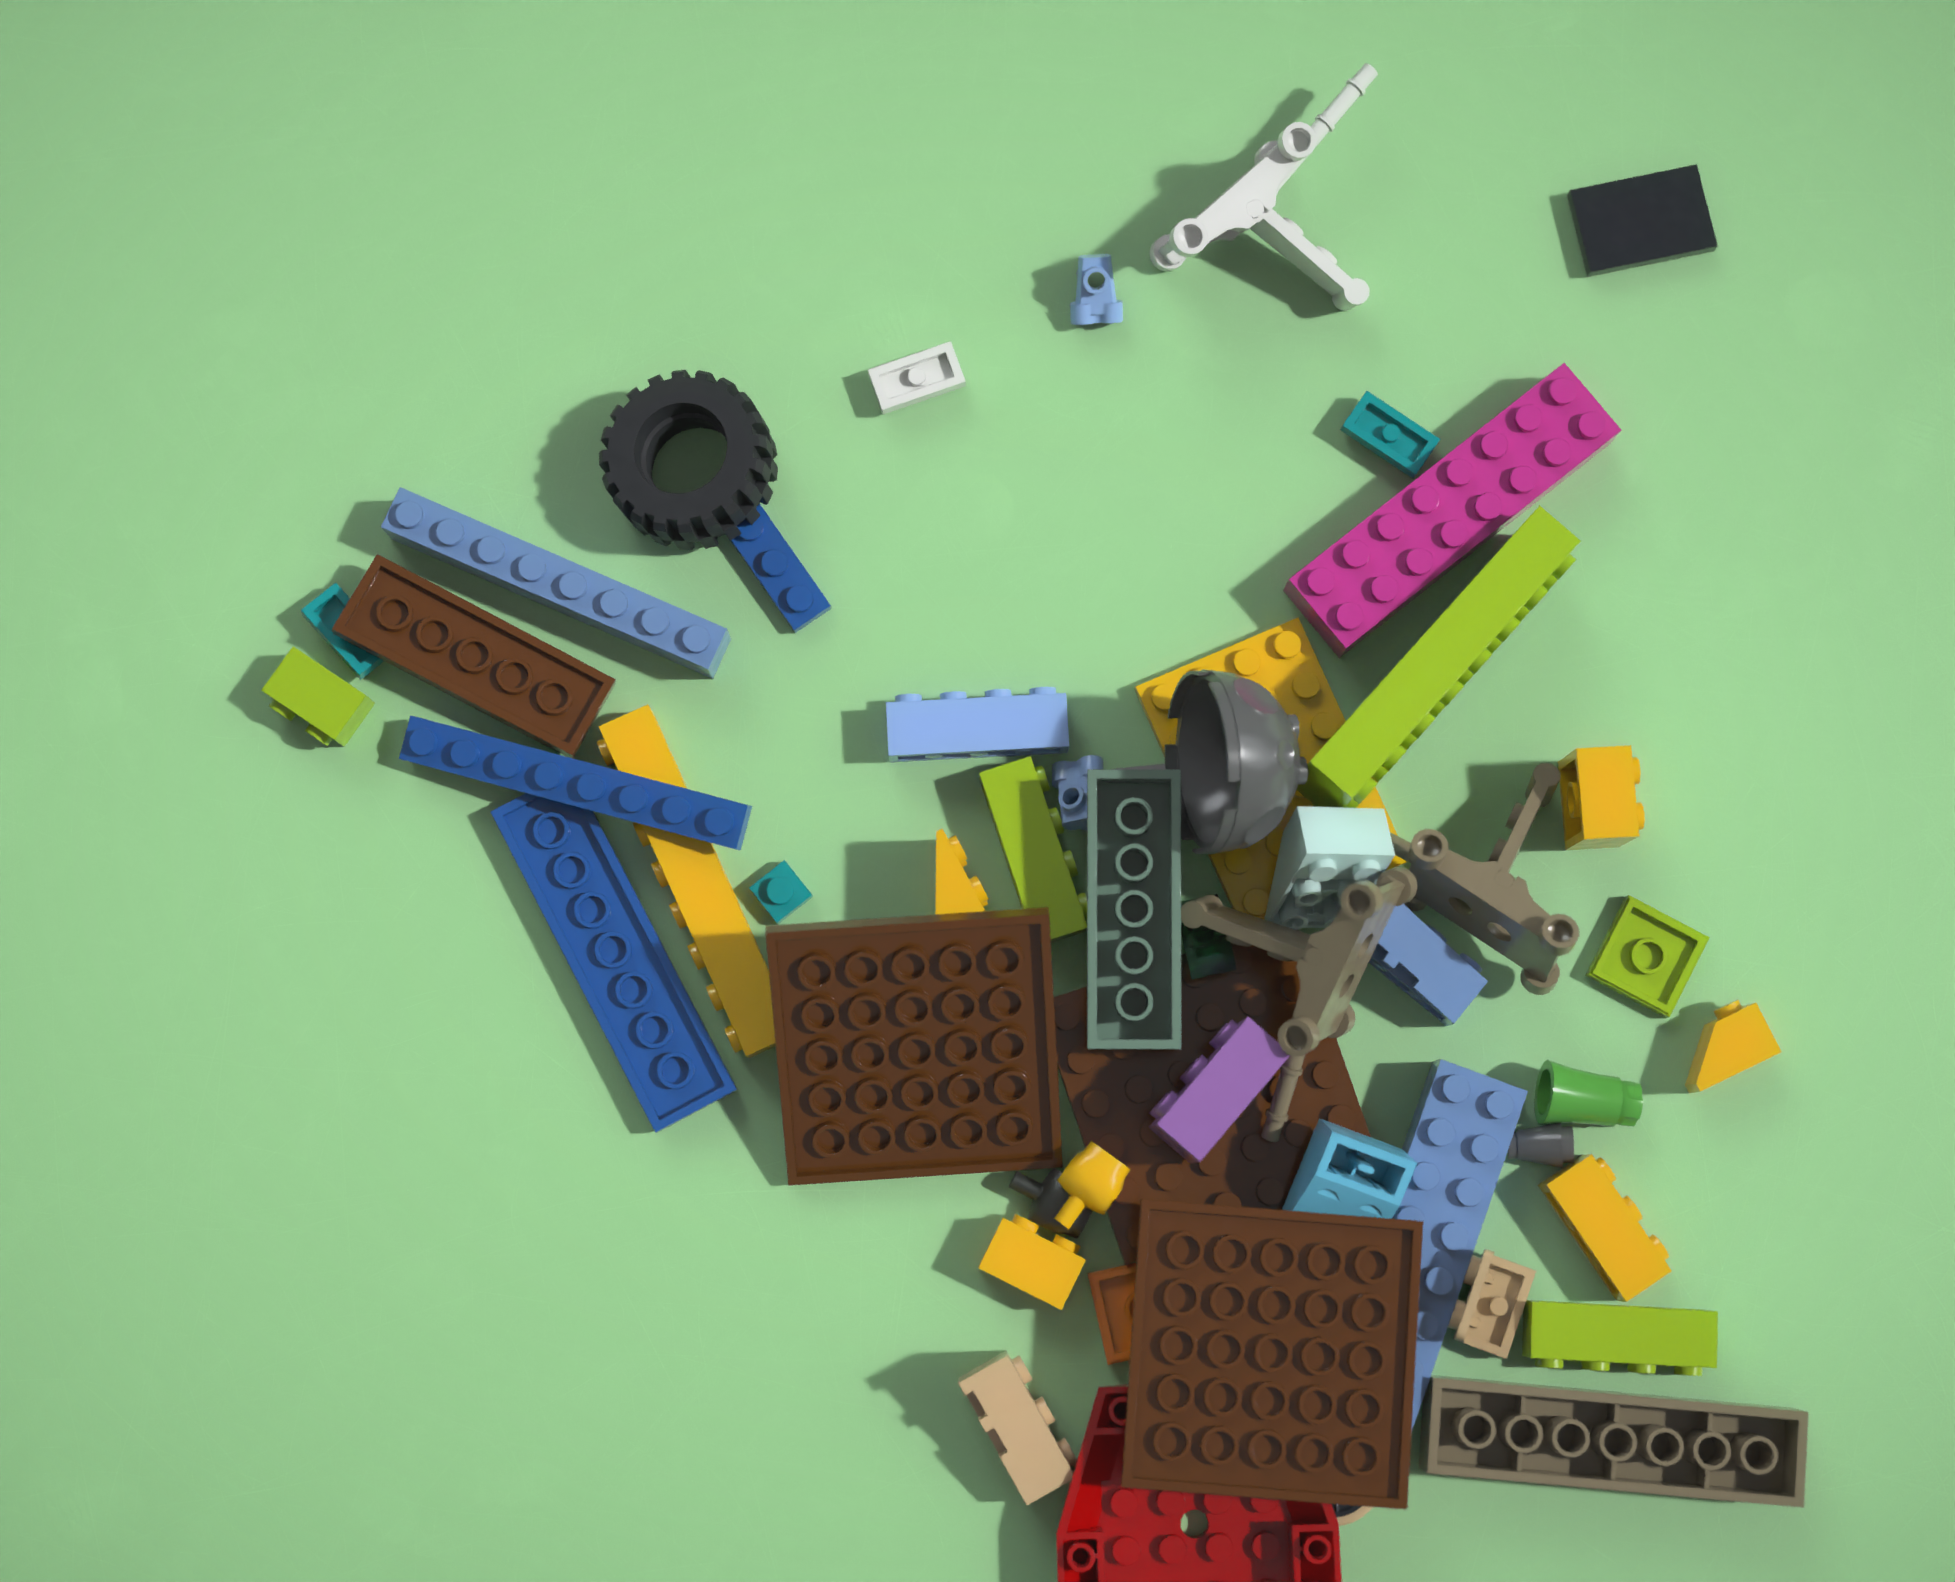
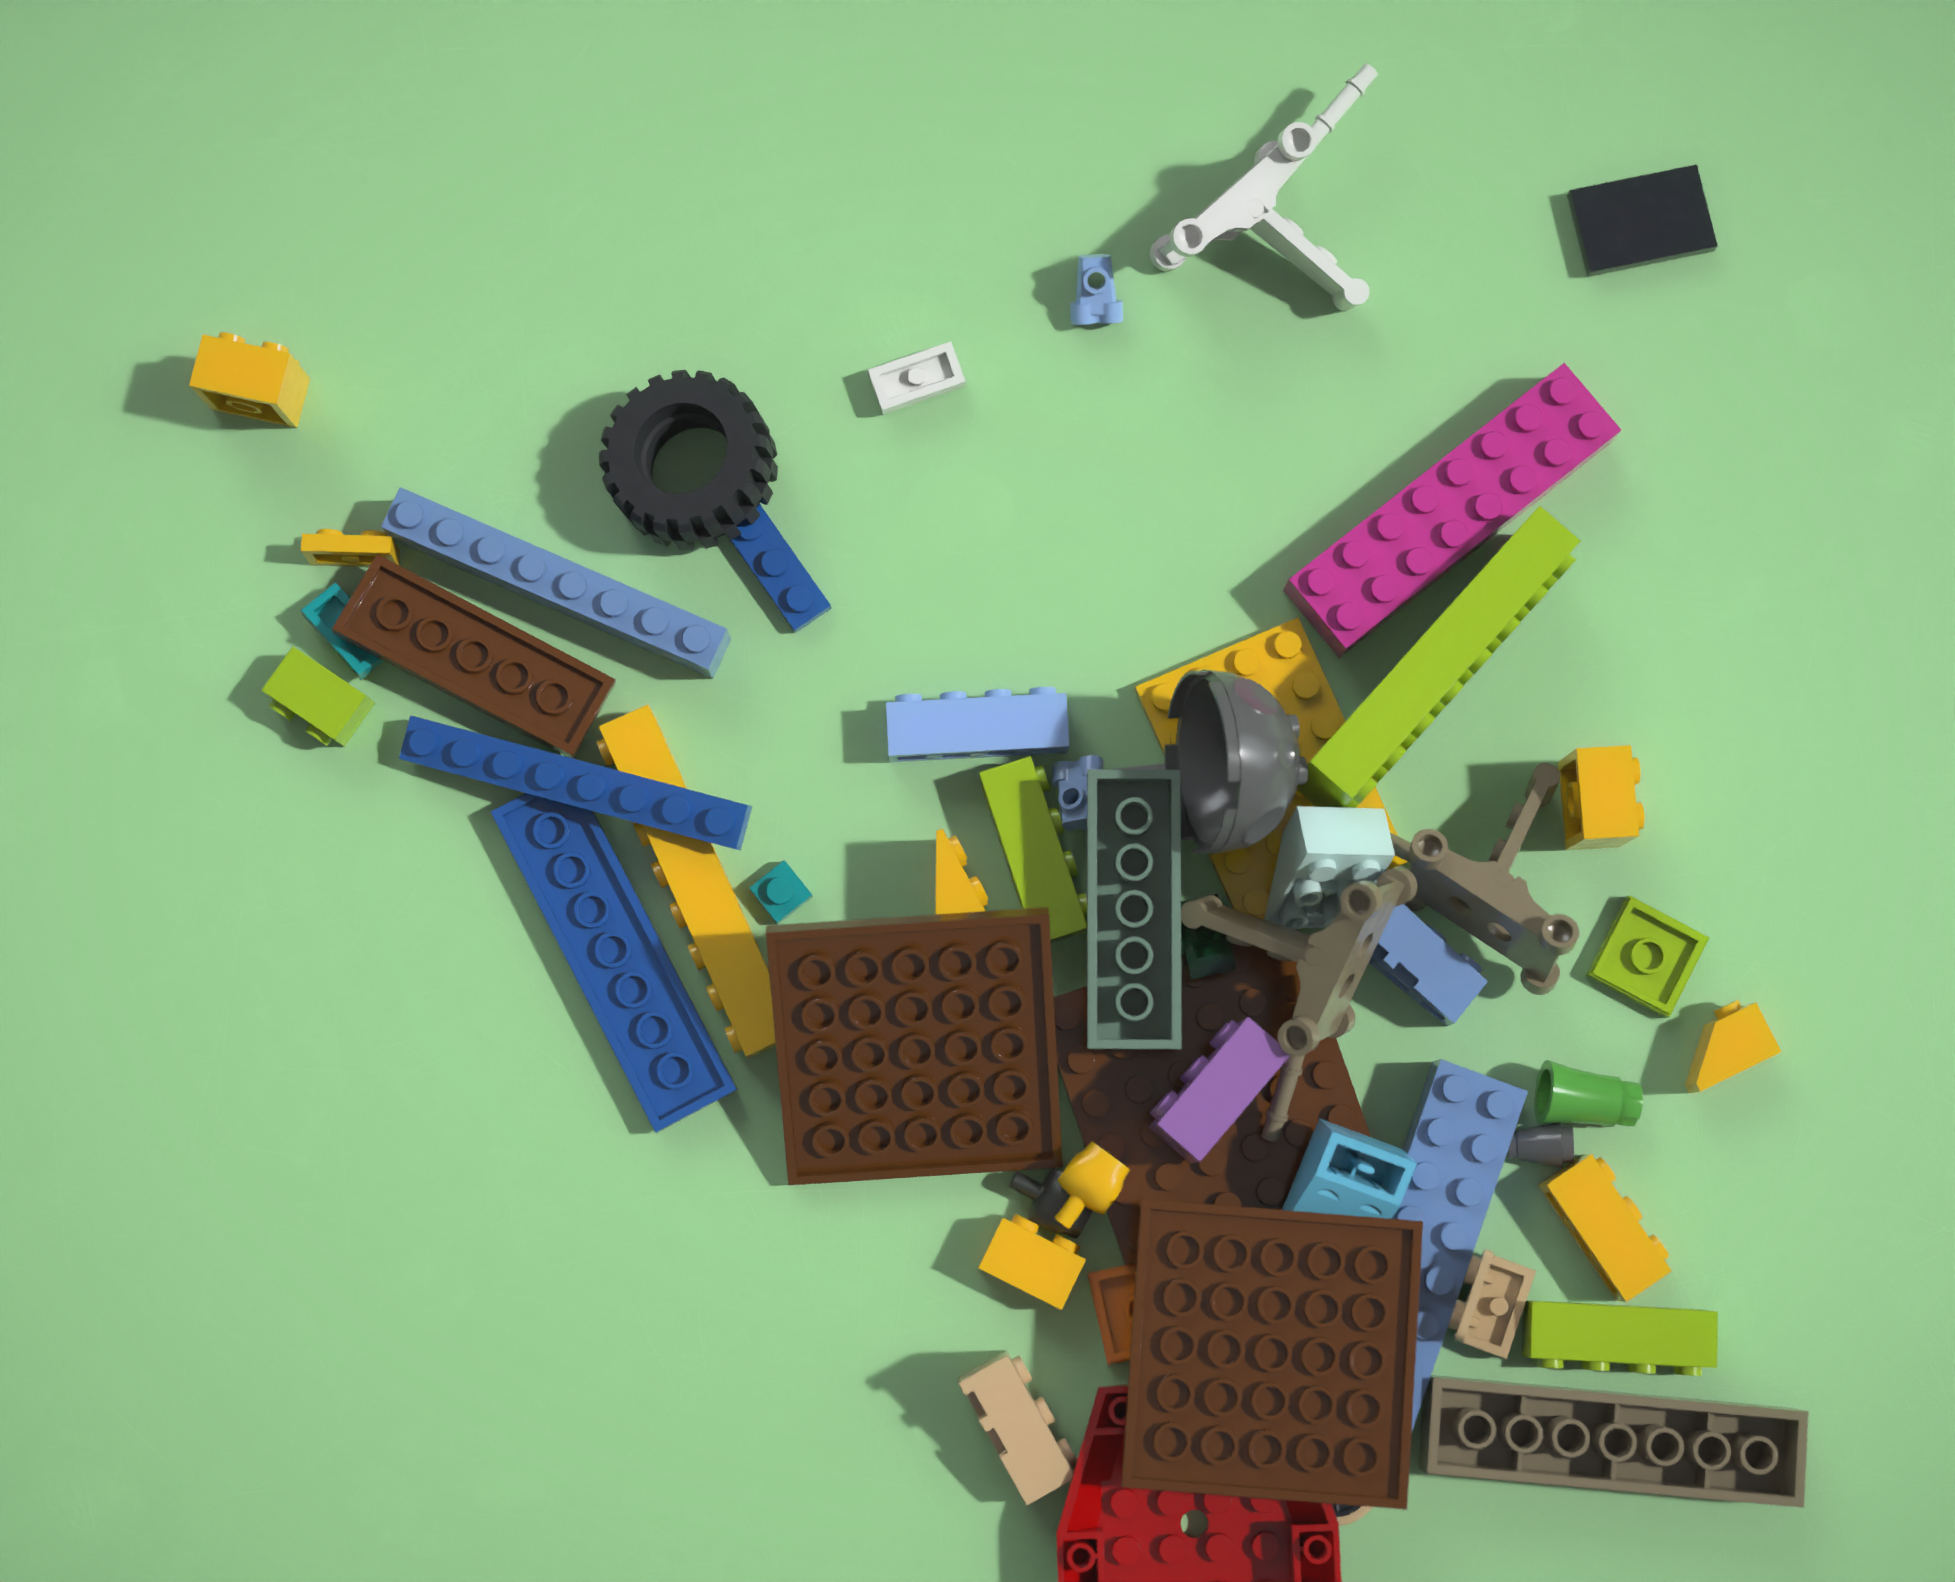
teal plate [1340,391,1440,479] -> none
none -> yellow brick [189,332,310,428]
none -> yellow plate [301,529,400,567]

